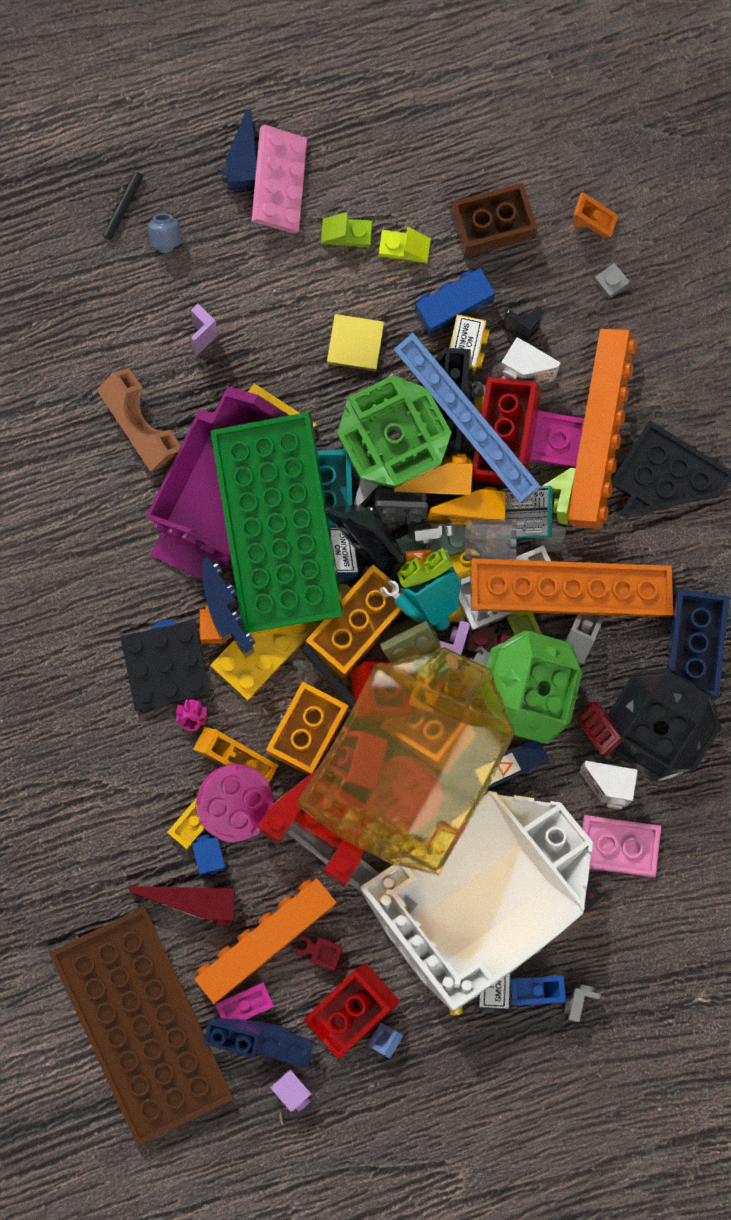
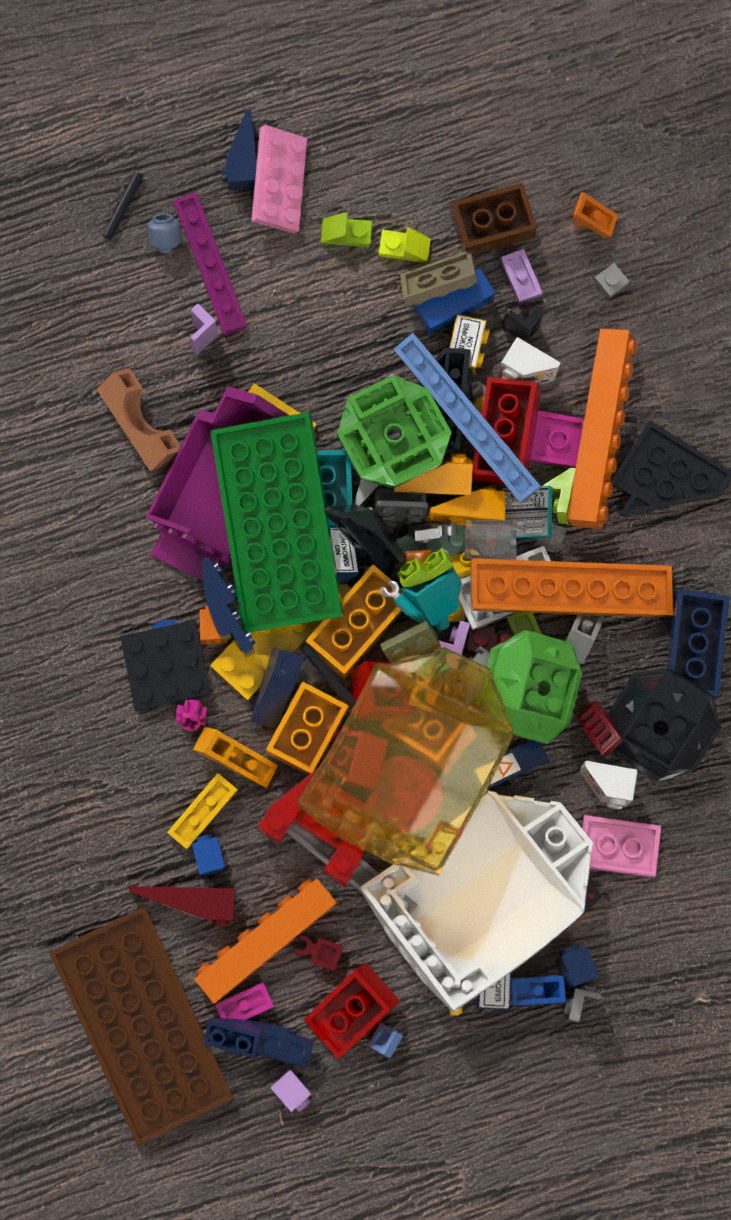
dark pink tile [196,764,273,843] -> none
light yellow tile [327,314,384,372] -> none
none -> magenta tile [173,192,247,336]
none -> dark blue slope [250,648,304,729]
none -> dark tan plate [400,250,478,307]
none -> lavender plate [500,249,543,305]
none -> dark blue brick [554,944,599,989]

